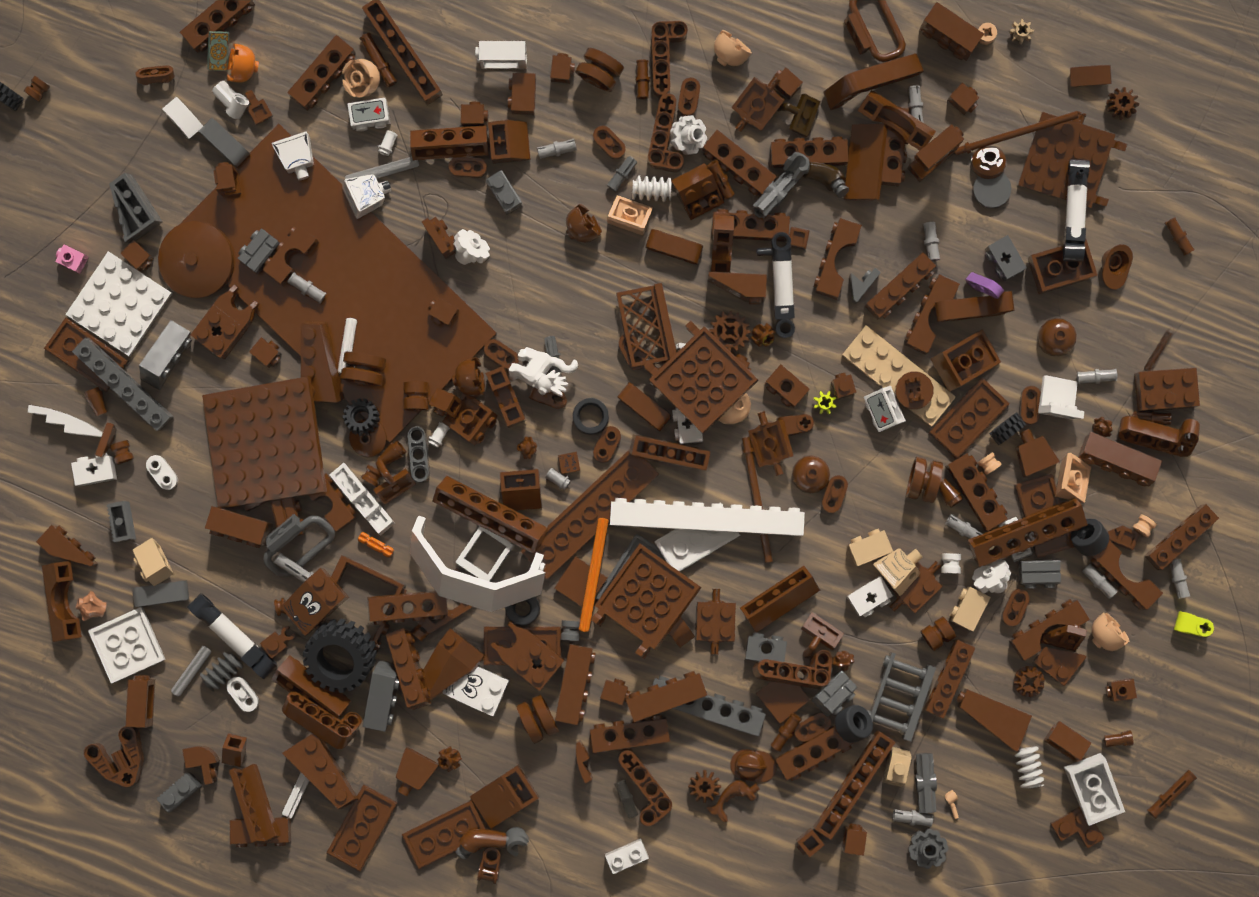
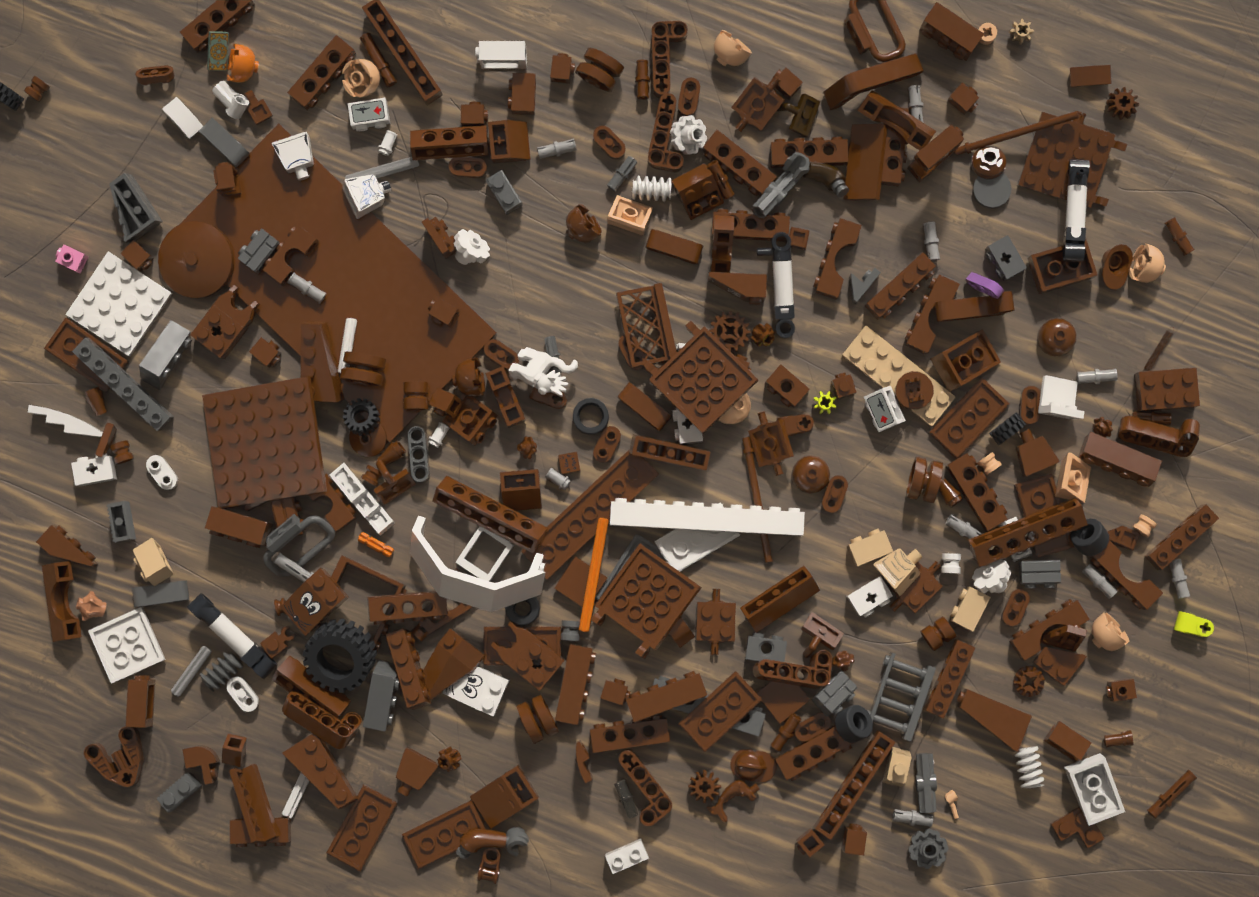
none -> reddish brown tile [678,671,762,752]
none -> light nougat cylinder [1129,244,1166,283]

